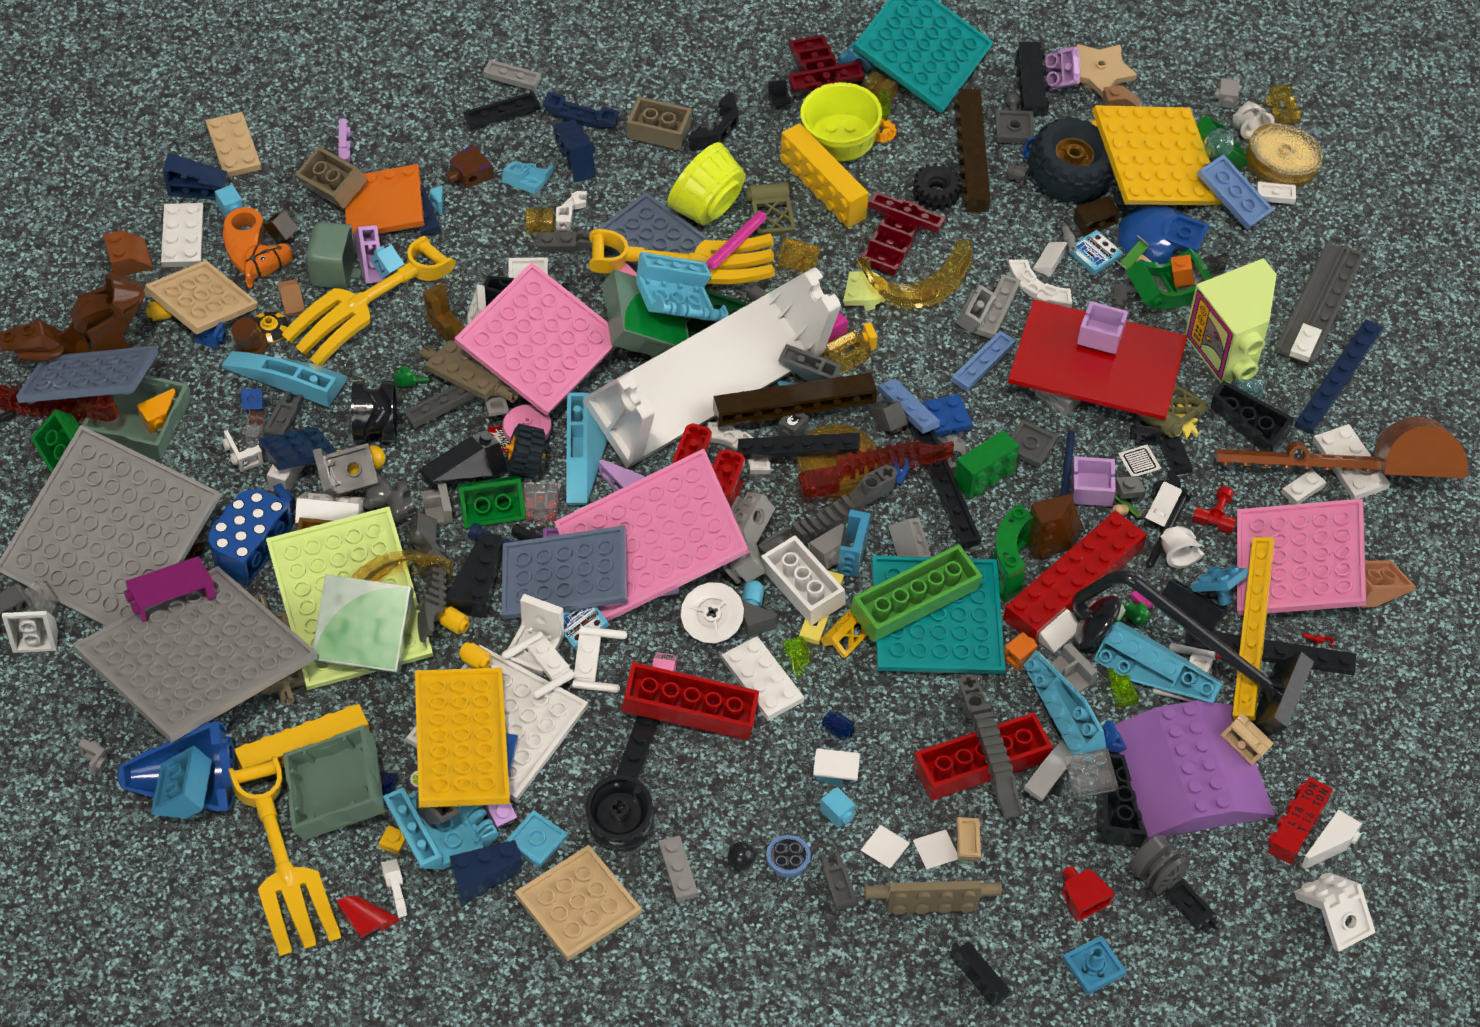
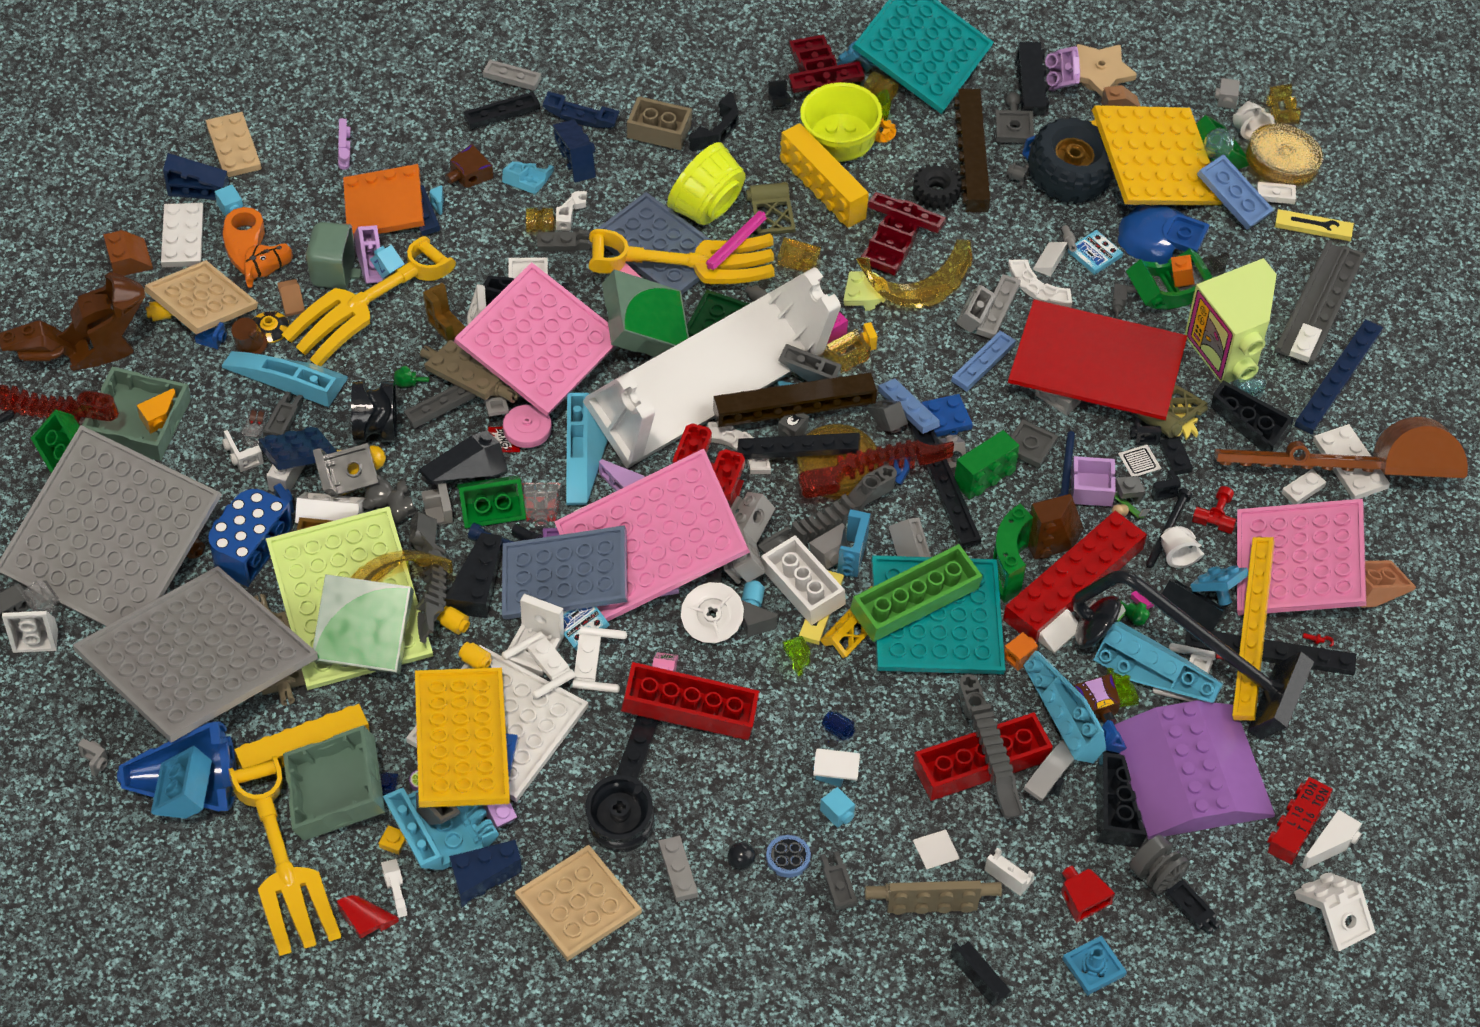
sand blue plate [16,346,158,404] -> none
magenta panel [124,556,216,623] -> none
blue bracket [241,389,265,409] -> none
brick [263,210,299,243] -> none
dark tan brick [295,146,367,209] -> none
black wheel [505,423,546,479] -> none
medium azure tile [505,810,568,868] -> none
medium azure slope [636,252,729,322] -> none
white plate [721,636,804,721] -> none
white sticker [861,825,910,868] -> none
tan tile [956,817,981,861] -> none
light grey panel [1051,642,1098,693] -> none
clear plate [1064,748,1118,798] -> none
dark brown brick [1073,196,1120,236] -> none
lavender piece [1077,301,1129,354] -> none
bright green piece [1116,235,1152,270] -> none
white bracket [1145,482,1182,527] -> none
tan brick [1220,713,1274,766] -> none
none -> white hinge [985,848,1034,896]
none -> torso [1074,674,1120,724]
none -> light yellow tile [1275,209,1354,241]

